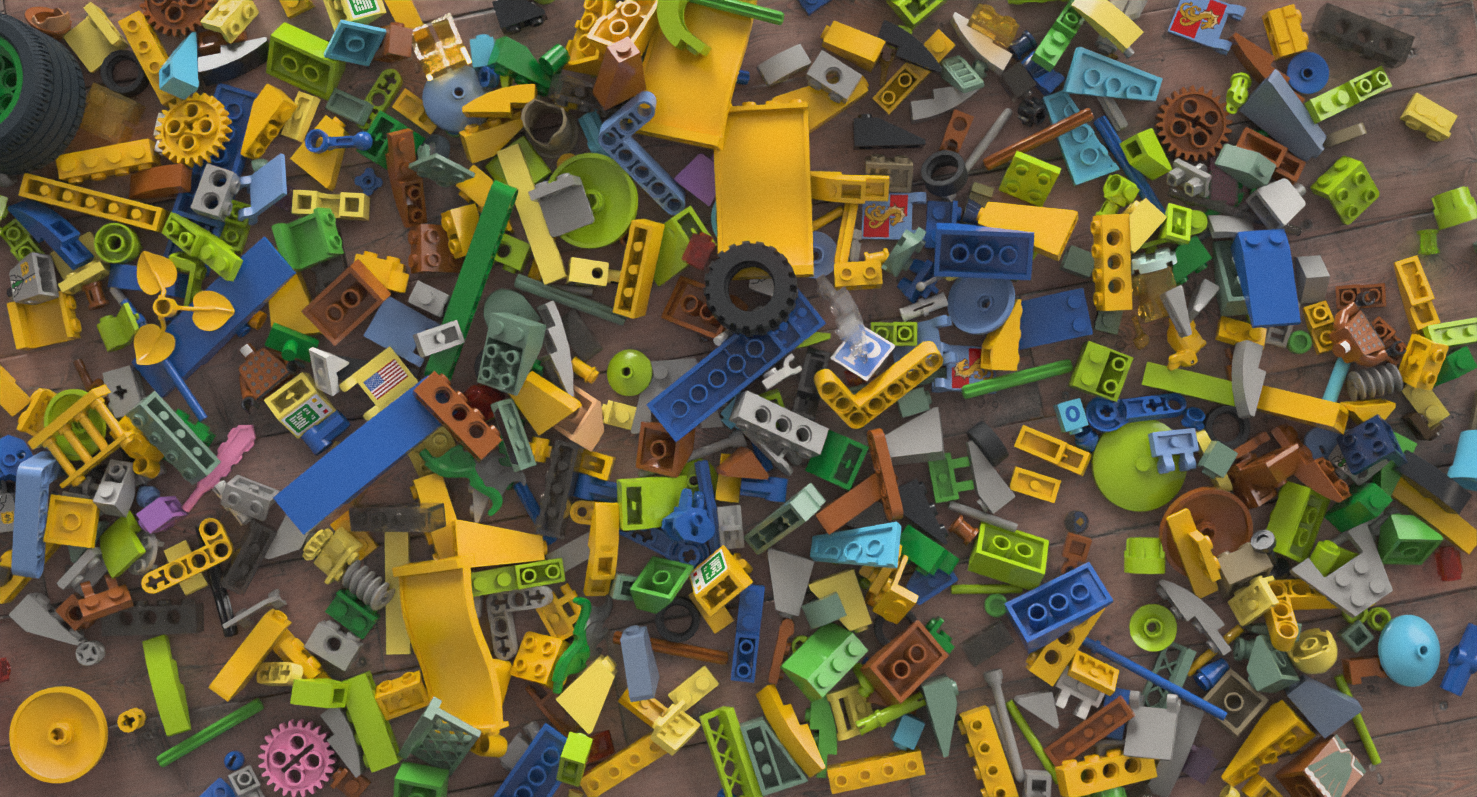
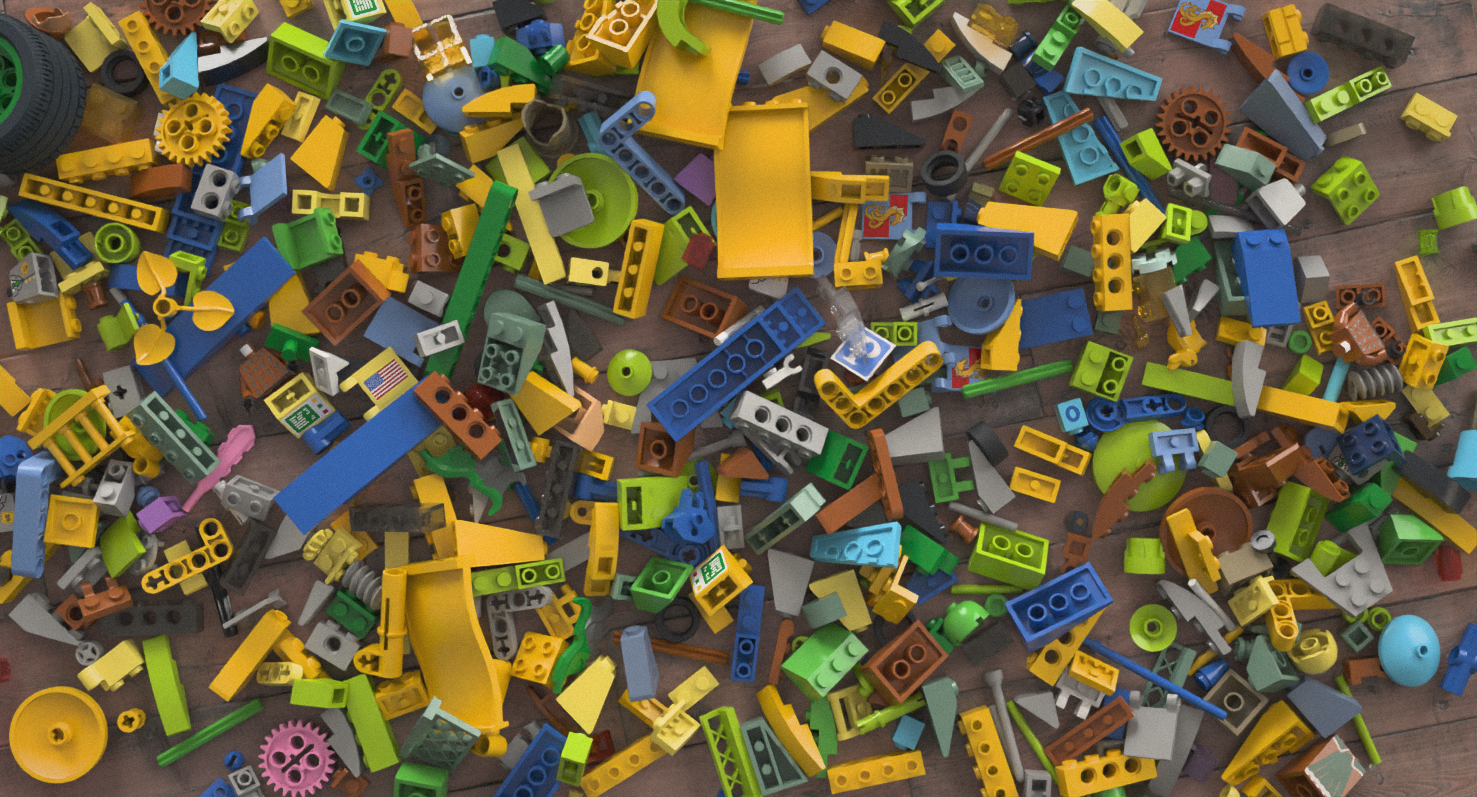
lime slope [161,212,243,282] -> none
blue piece [305,129,373,154] -> none
dark orange slope [593,36,646,111] -> none
black tyre [703,241,798,337] -> none
lime piece [1226,72,1252,114] -> none
none -> light yellow hinge [77,638,146,692]
none -> light grey slope [298,579,338,626]
none -> yellow piece [353,568,407,678]
none -> blue hinge [516,20,566,56]
none -> bright green cylinder [943,601,990,647]
none -> dark orange slope [1092,458,1156,541]
none -> white bar [1188,578,1236,632]
none -> lime slope [1281,353,1324,396]

